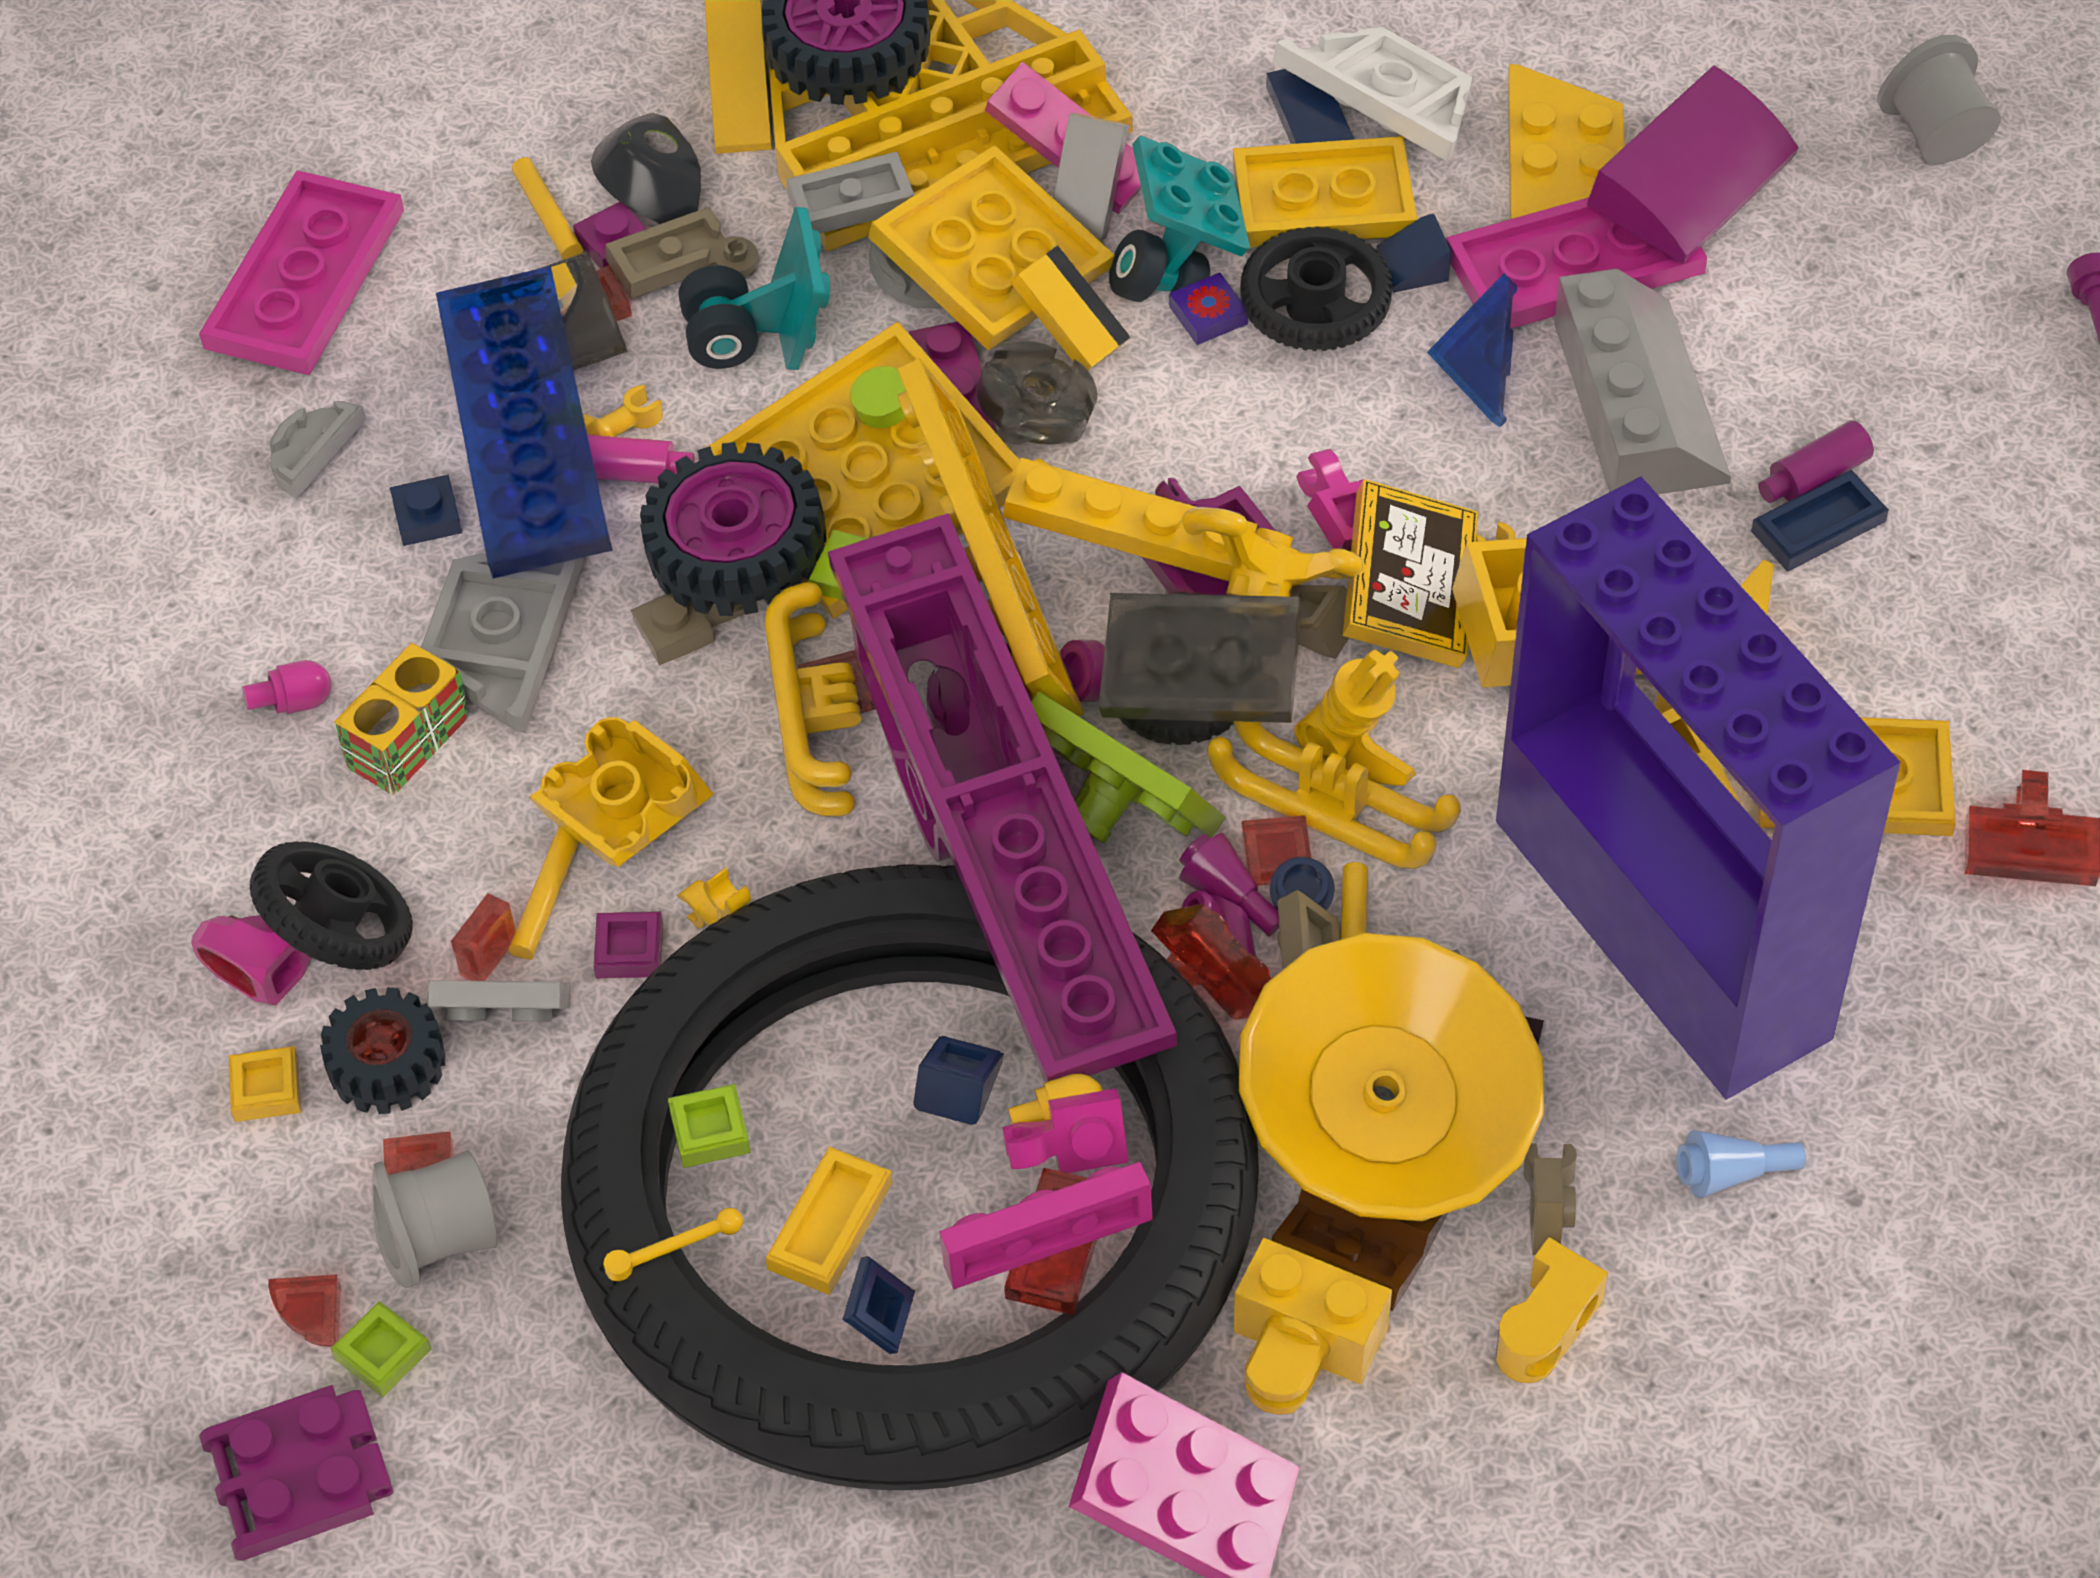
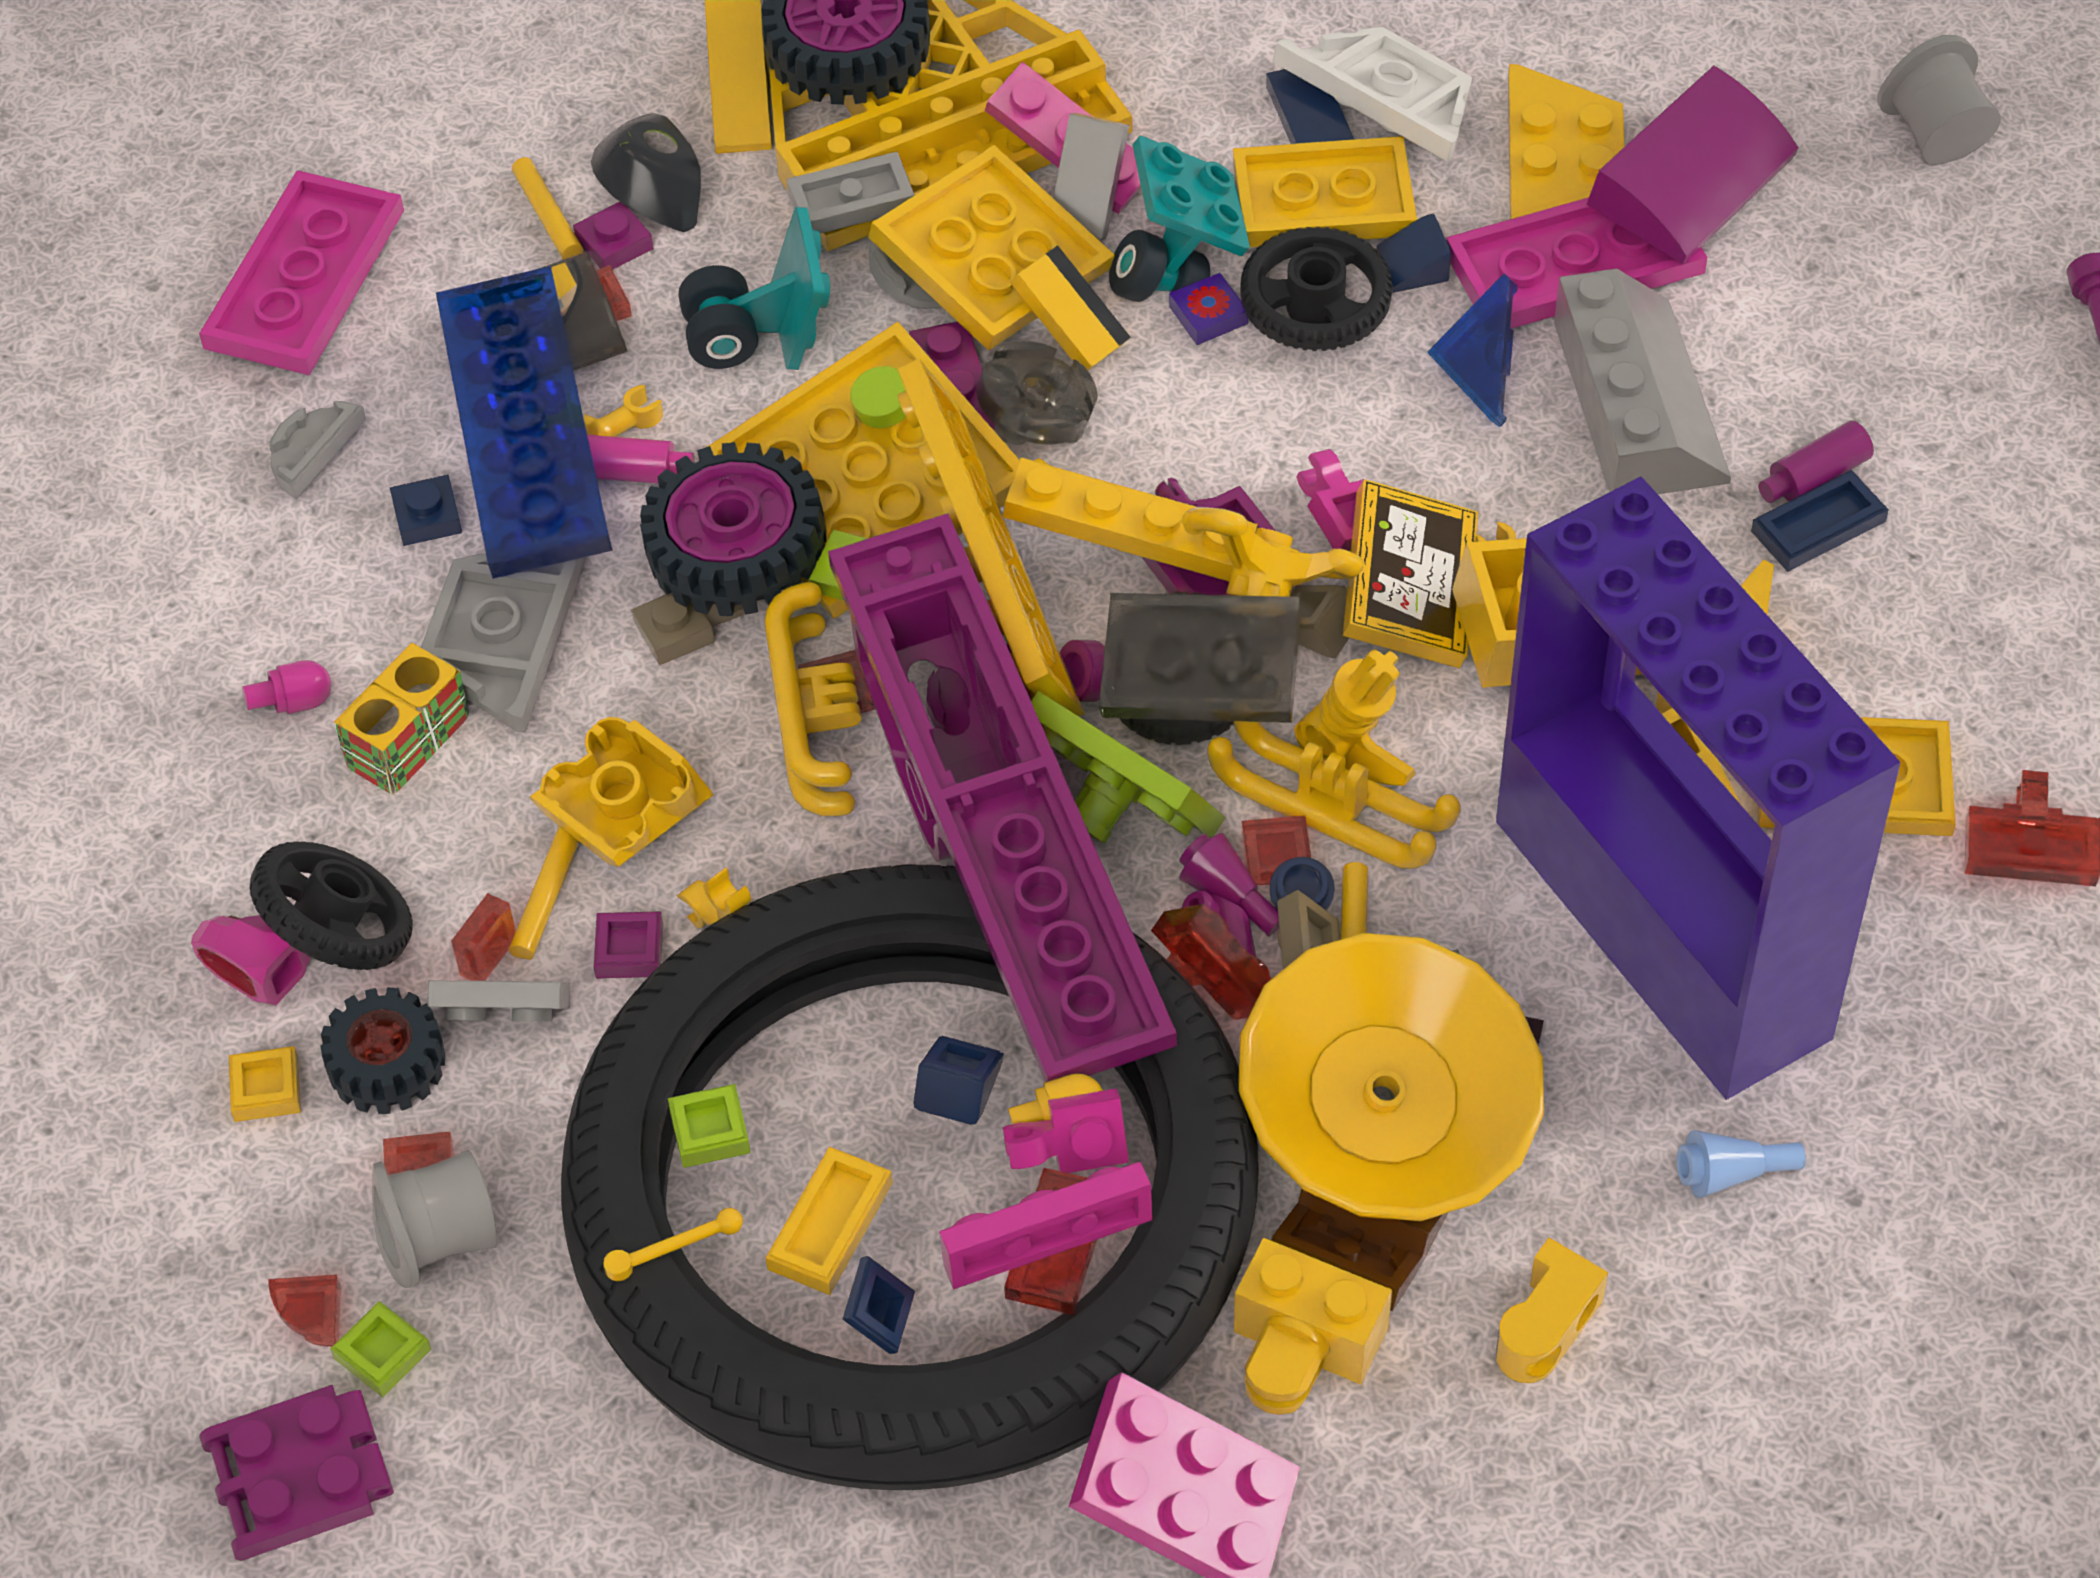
dark tan hinge [605,207,758,299] -> none
dark tan plate [1523,1143,1577,1255] -> none

